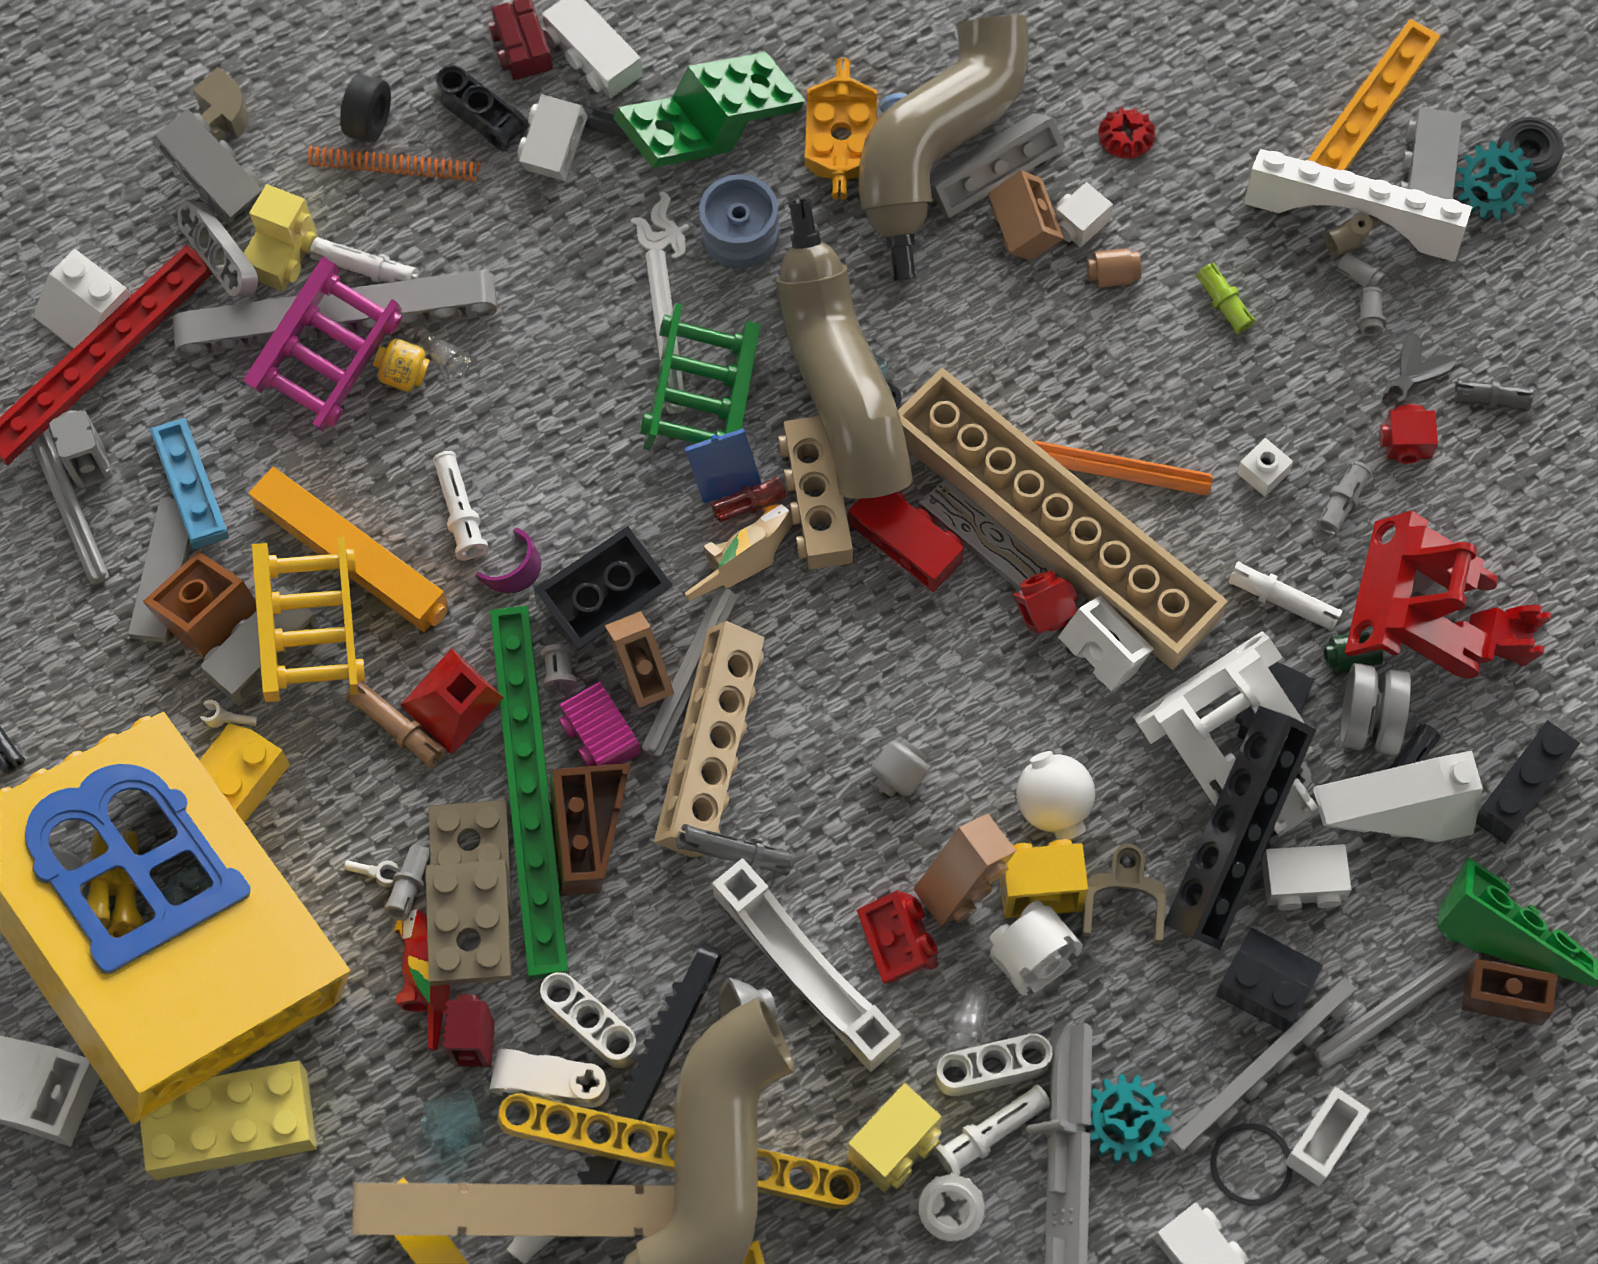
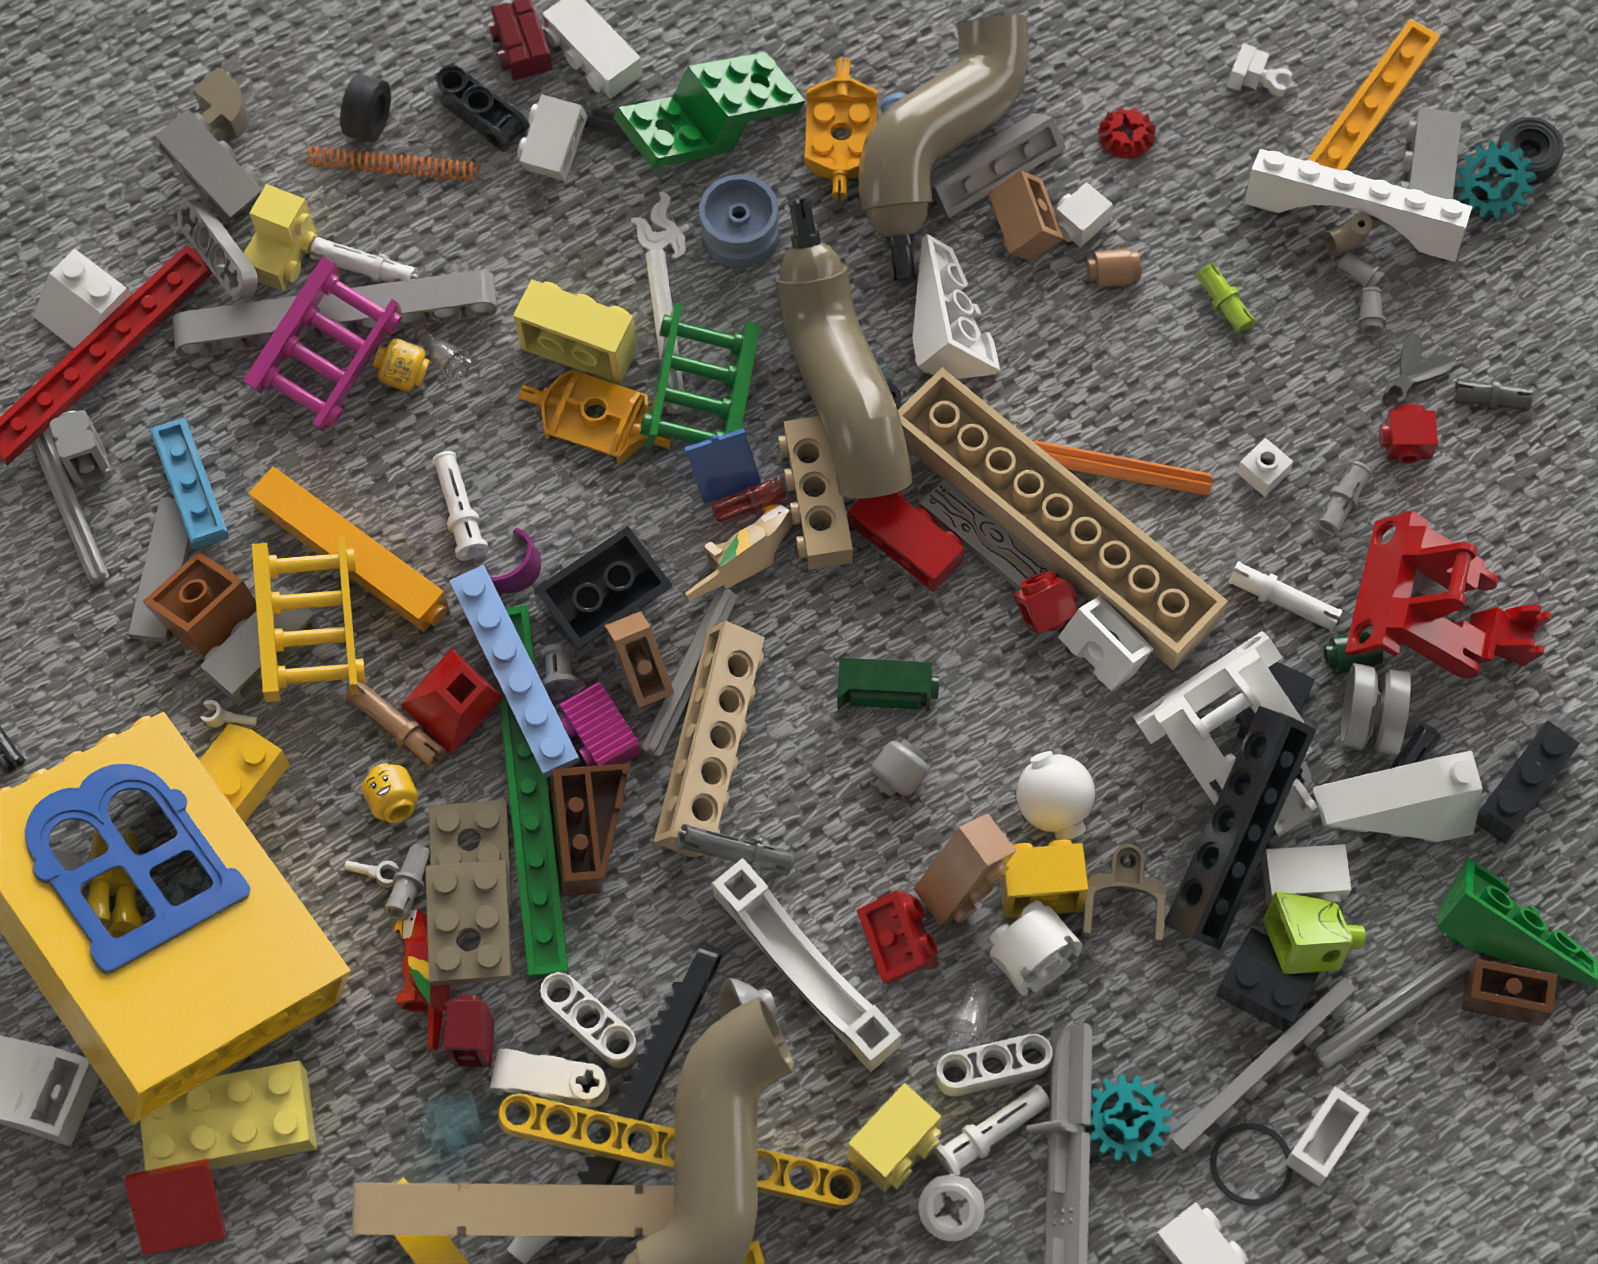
none -> red tile [124,1159,226,1255]
none -> yellow head [361,763,419,823]
none -> light blue plate [449,565,580,779]
none -> light yellow brick [513,279,638,385]
none -> light orange plate [519,370,674,464]
none -> dark green window [837,658,939,711]
none -> white wedge [912,234,1000,379]
none -> white piece [1226,43,1292,97]
none -> lime torso [1263,891,1366,974]

